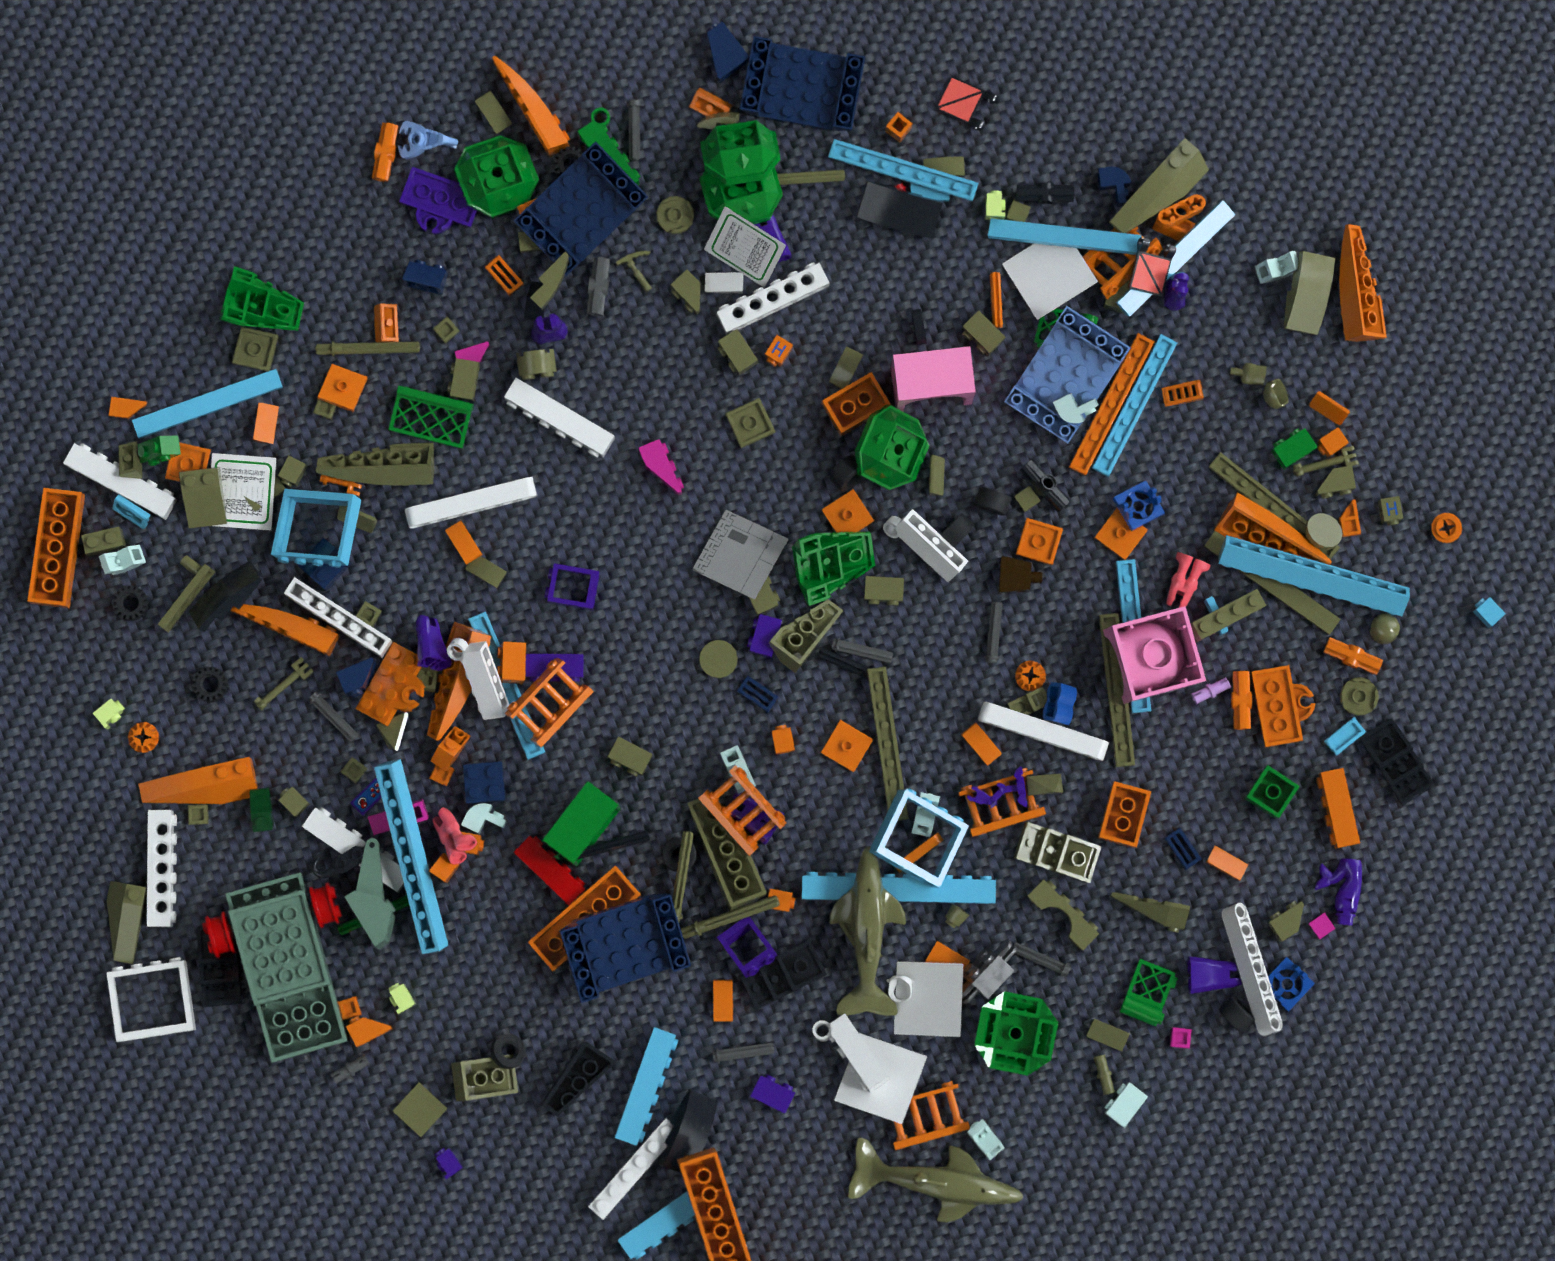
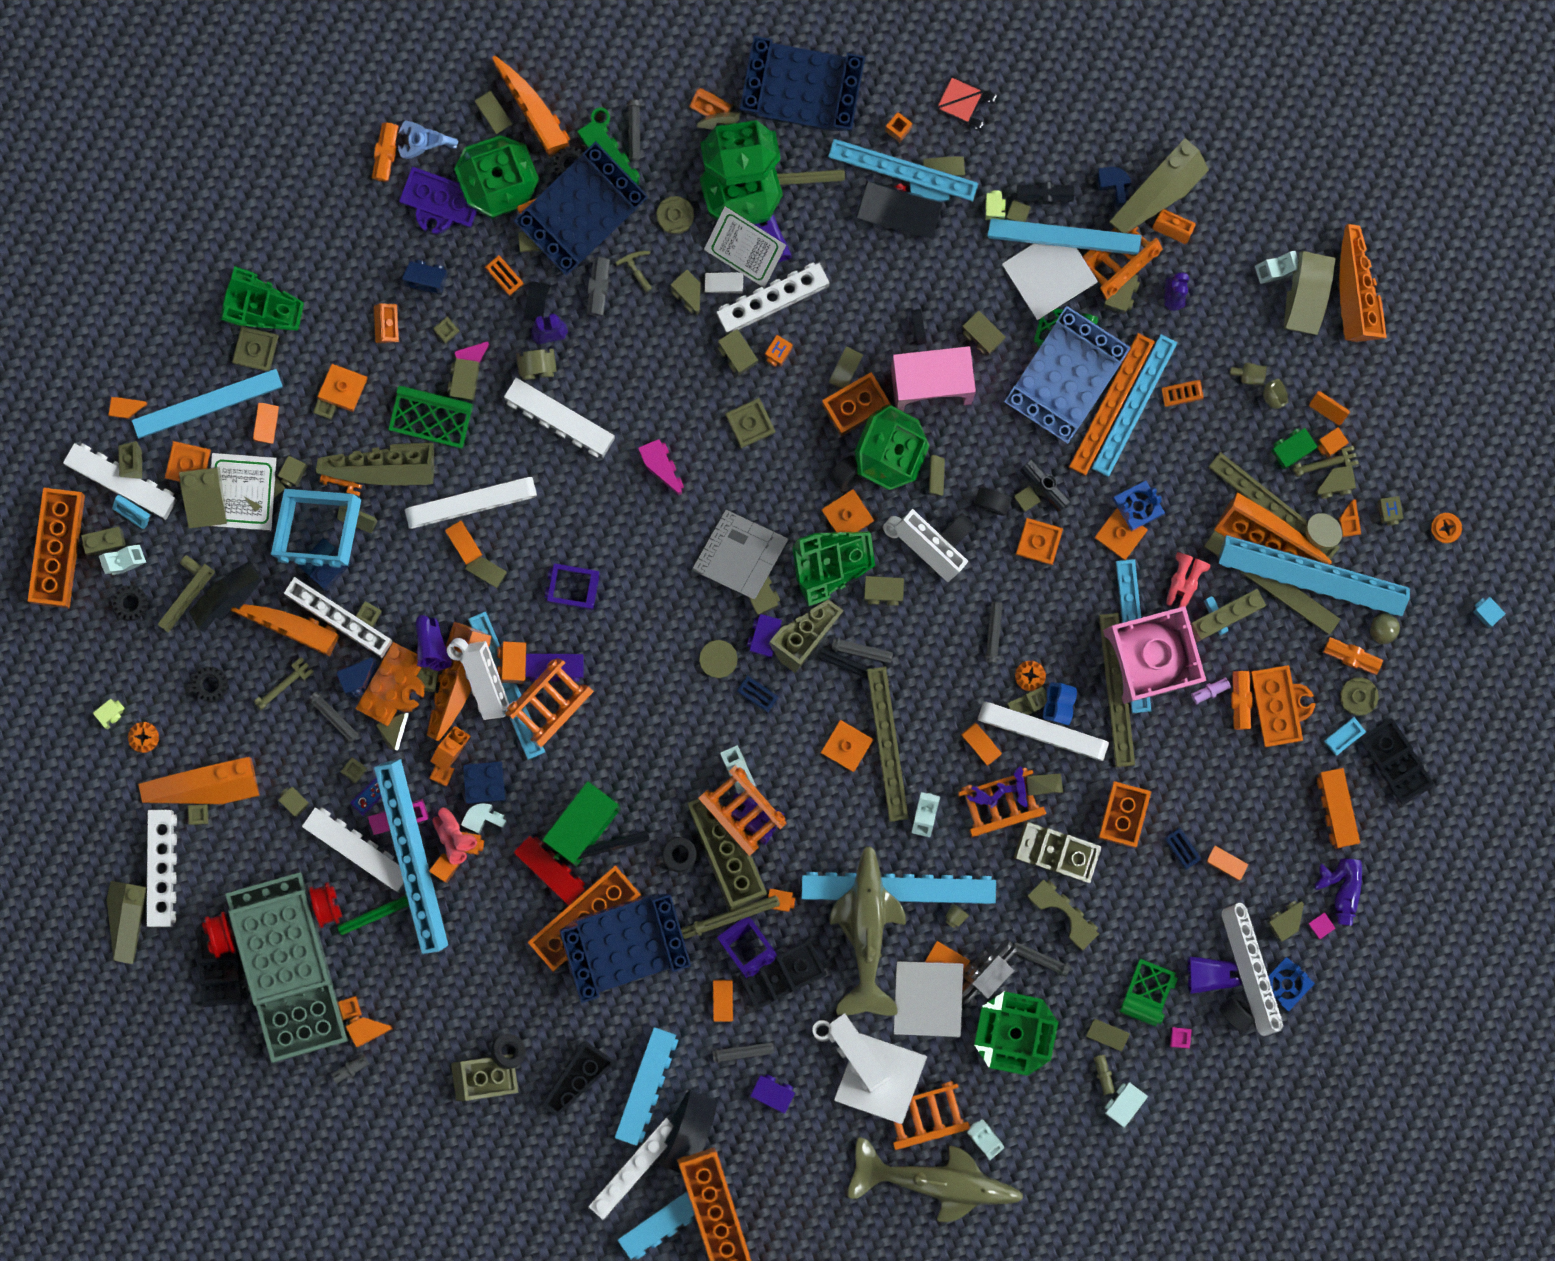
white window [107,957,196,1042] -> none
green brick [137,436,181,466] -> none
dark green slope [250,787,274,832] -> none
sand green slope [311,838,396,950] -> none
olive axle [315,341,420,357] -> none
yellowish green brick [388,983,416,1014] -> none
olive tile [393,1082,448,1137] -> none
dark purple brick [434,1148,463,1179] -> none
olive slope [530,252,569,310] -> none
olive brick [608,736,653,777] -> none
olive axle [672,831,693,922] -> none
dark blue slope [707,22,750,83] -> none
orange brick [772,725,795,755] -> none
window [869,788,968,888] -> none
white piece [886,975,914,1003] -> none
orange beam [895,832,944,873] -> none
orange axle [990,272,1003,328] -> none
dark brown torso [998,556,1042,594] -> none
light aqua brick [1053,393,1098,423] -> none
olive wedge [1110,892,1190,933] -> none
tile [1116,200,1235,316] -> none
flag [1128,237,1177,296] -> none
orange beam [1156,194,1206,229] -> none
green brick [1244,765,1300,820] -> none

